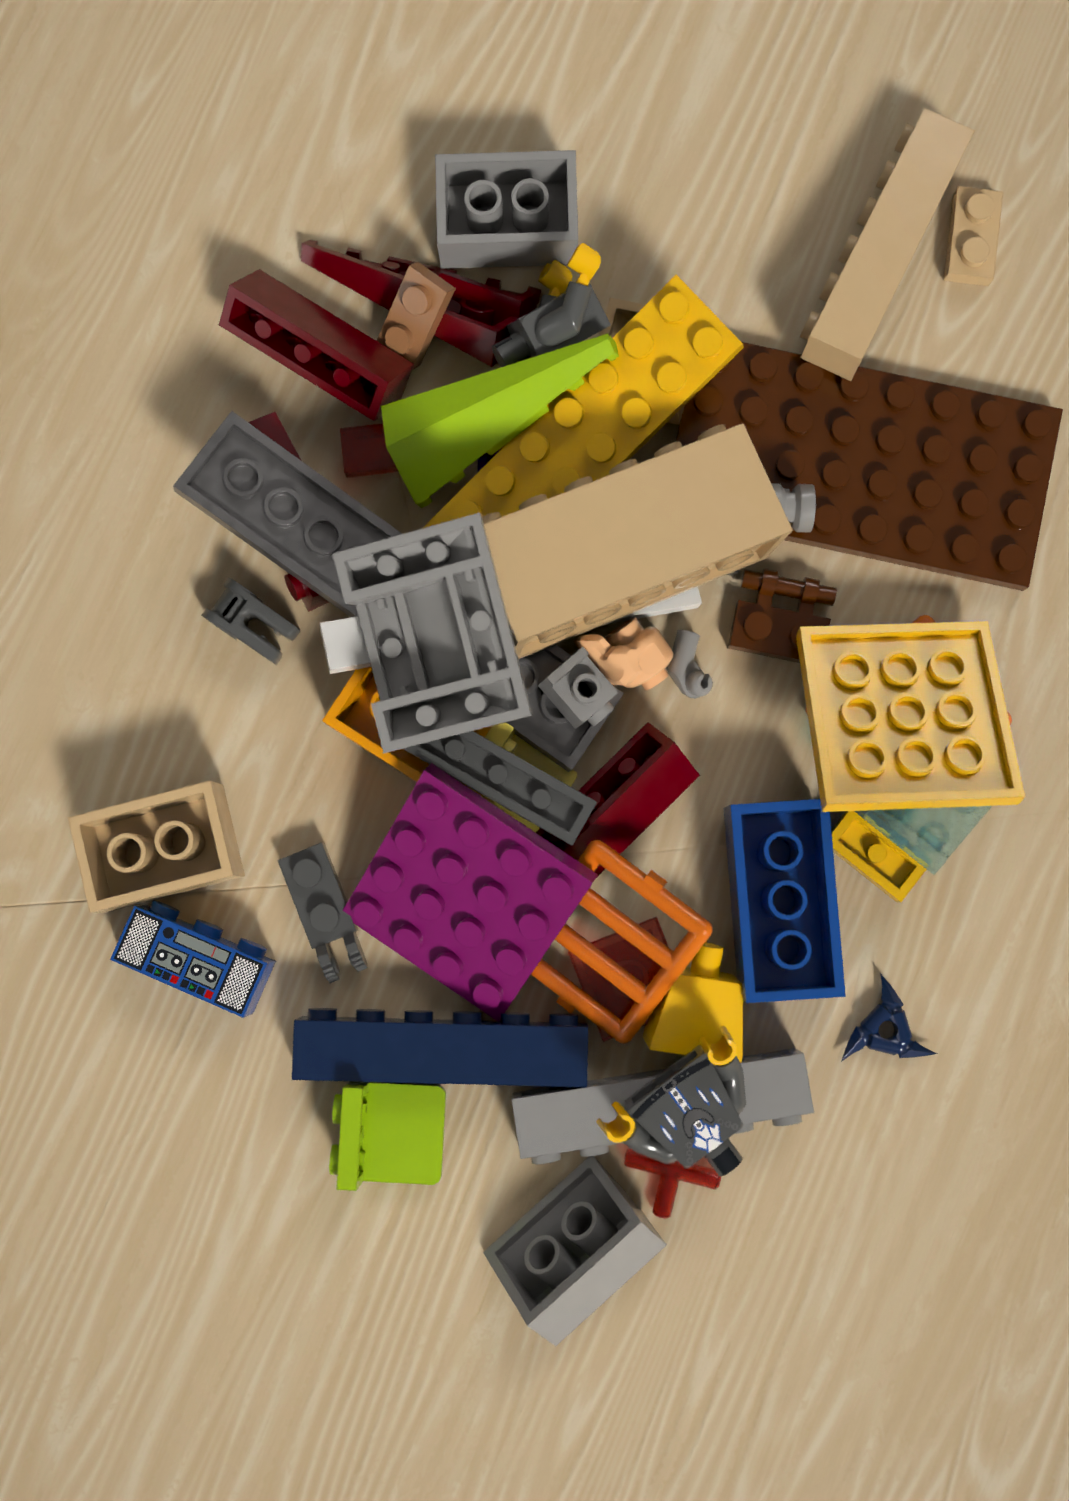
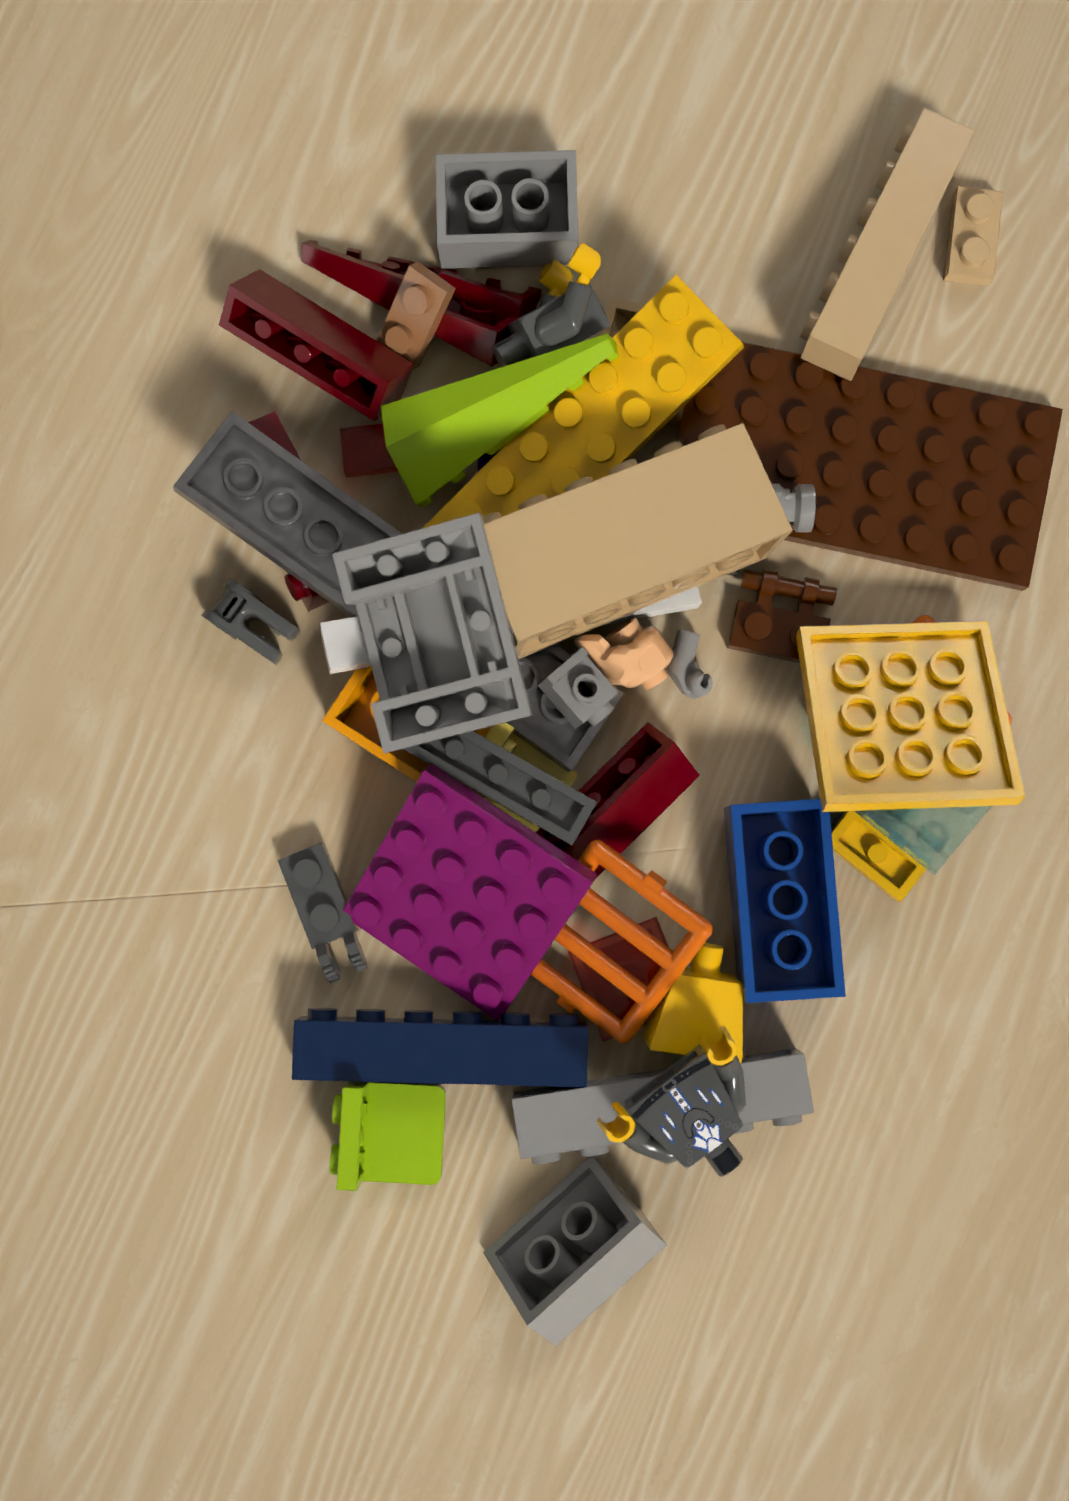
tan brick [68,781,245,913] -> none
brick [110,900,276,1018] -> none
clear red piece [624,1148,721,1219] -> none
dark blue piece [841,973,938,1062] -> none

